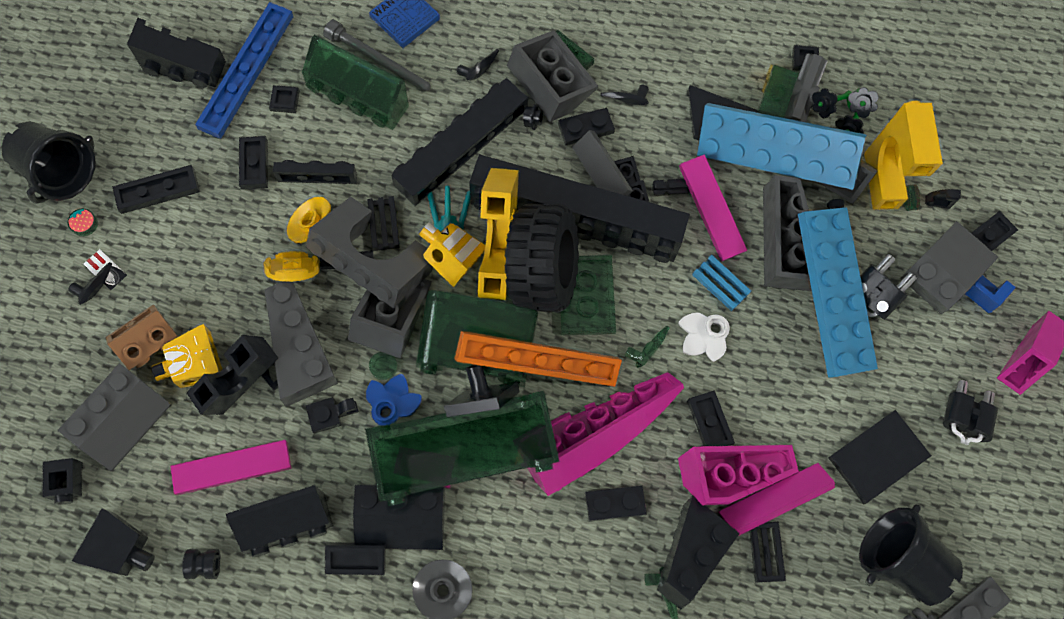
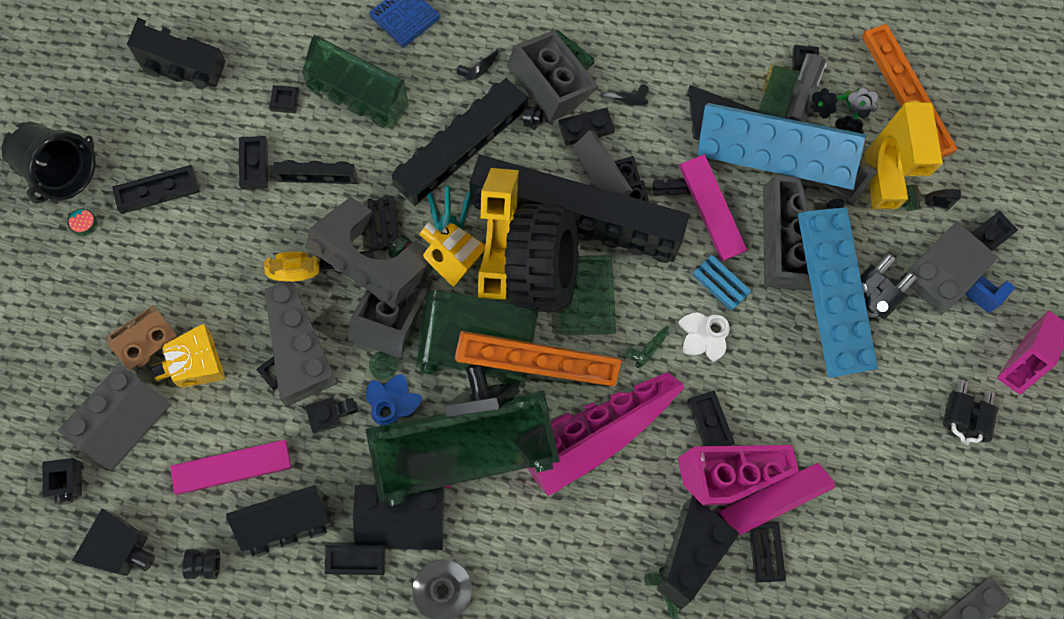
black bar [68,262,112,305] -> none
sticker [84,249,127,290] -> none
black arch [186,335,278,415] -> none
blue plate [195,2,294,139] -> none
yellow dish [287,197,331,243] -> none
dark grey piece [323,19,430,91] -> none
black plate [585,485,647,522] -> none
black tile [828,410,932,505] -> none
black piece [859,504,963,606] -> none
none -> clear green tile [388,236,413,258]
none -> orange plate [862,24,958,158]

